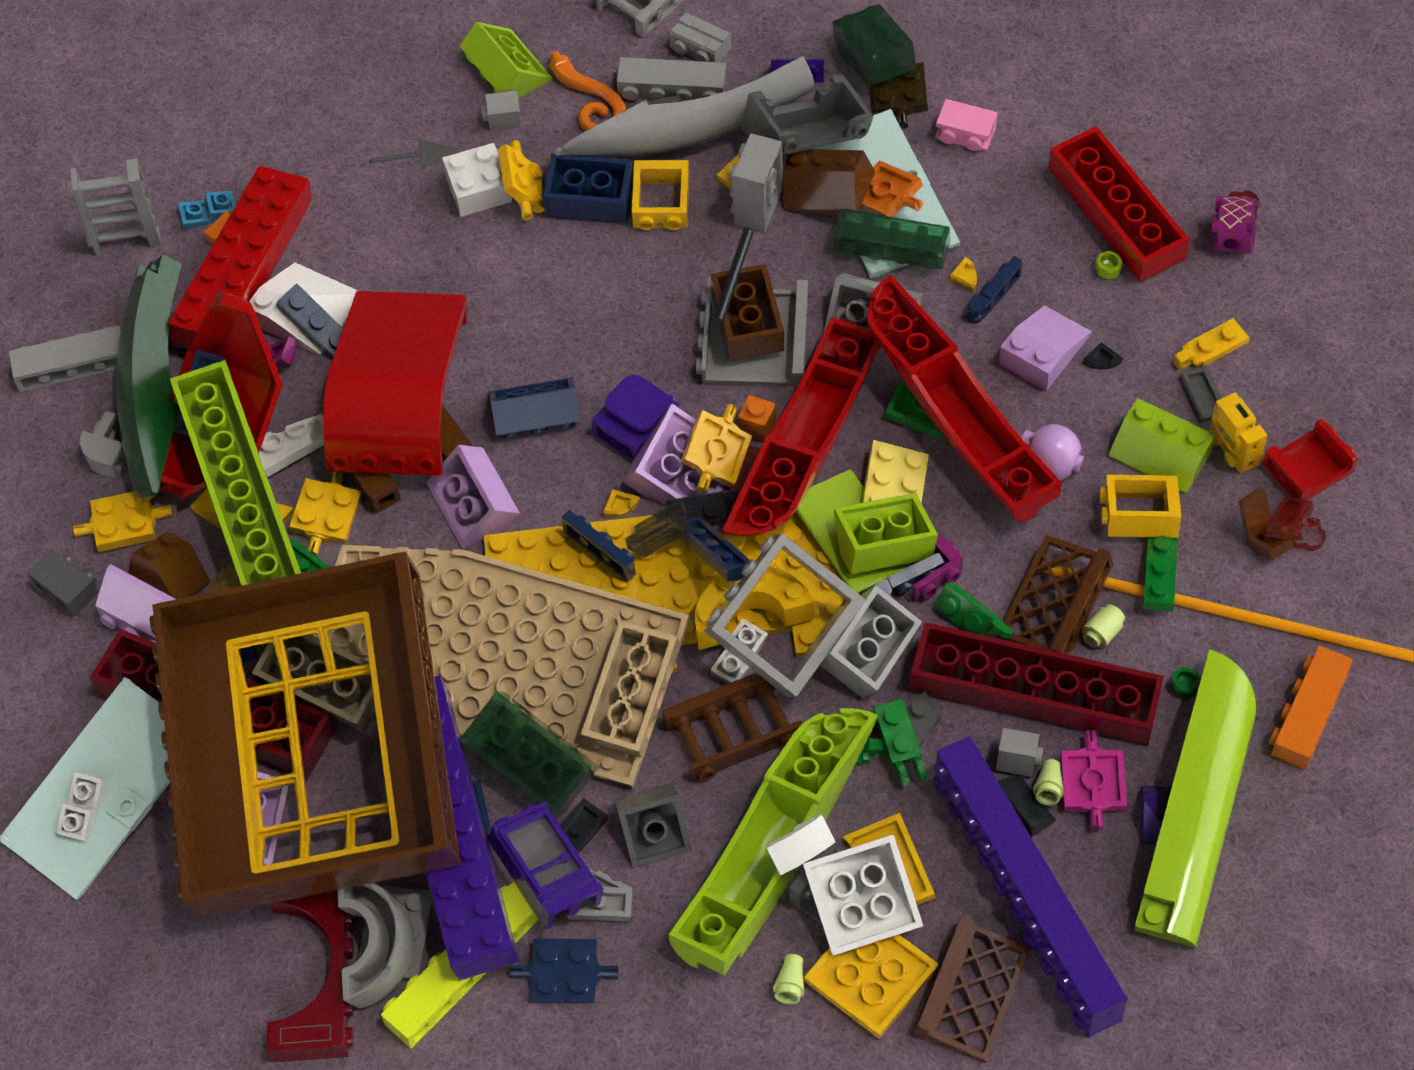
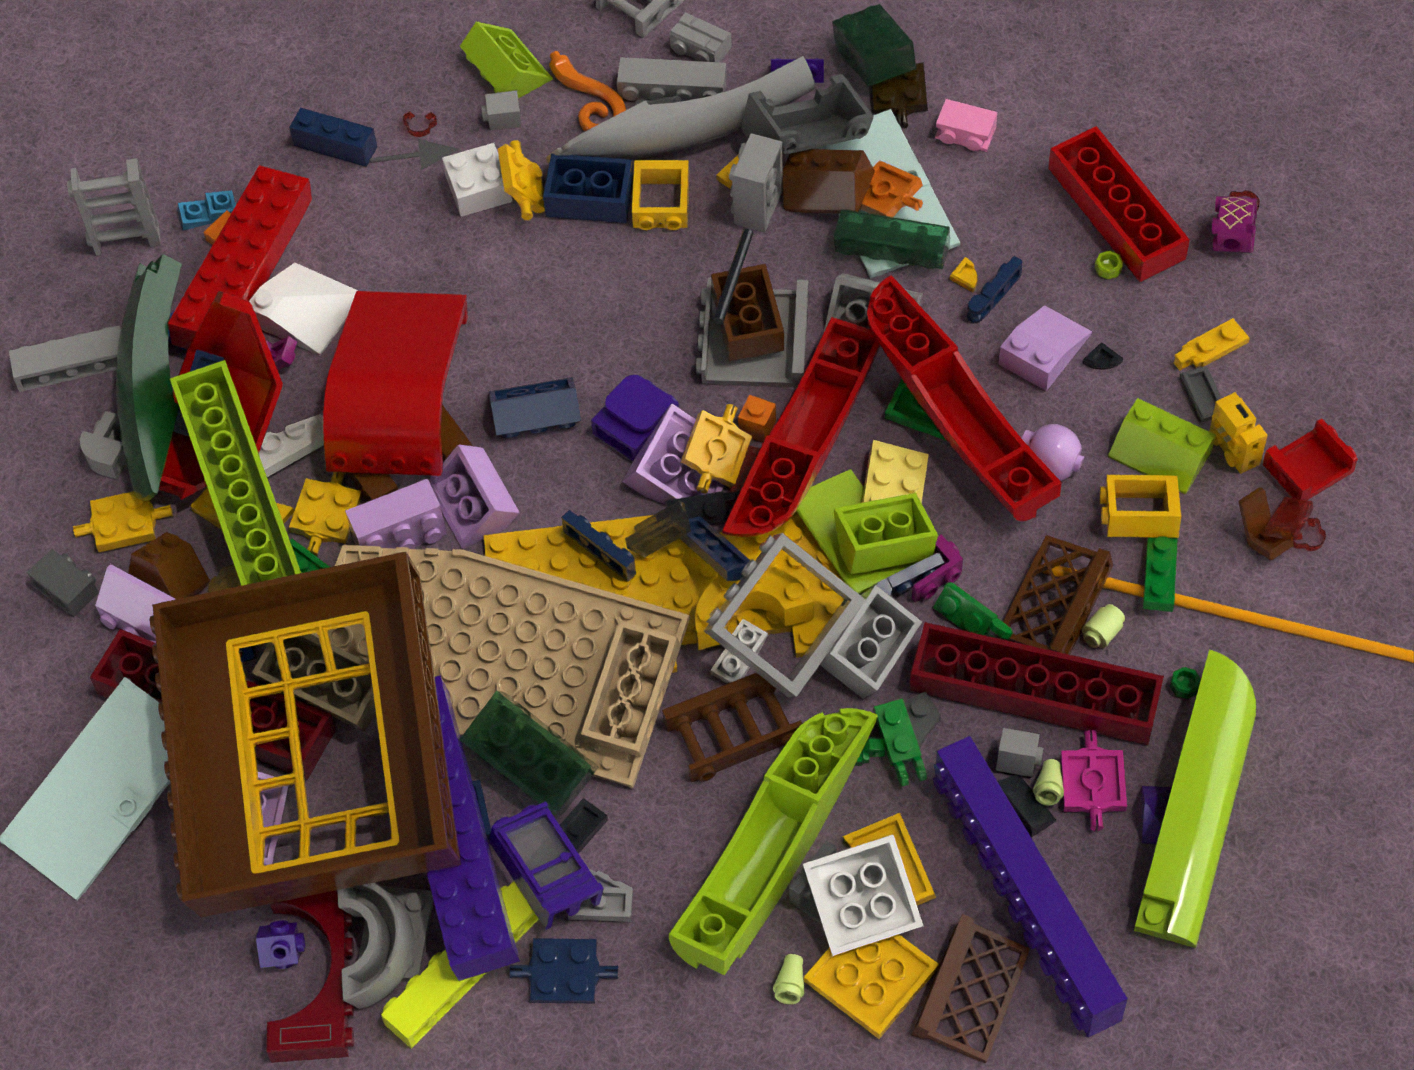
white slope [56,771,107,841] -> none
dark blue plate [276,283,343,360] -> none
yellow tile [603,489,640,518] -> none
dark grey slope [613,783,692,868] -> none
white slope [766,814,835,875] -> none
orange brick [1269,645,1354,770] -> none
none -> dark purple brick [256,920,305,969]
none -> dark blue brick [289,107,377,167]
none -> lavender brick [345,478,447,549]
none -> clear red piece [403,111,437,137]

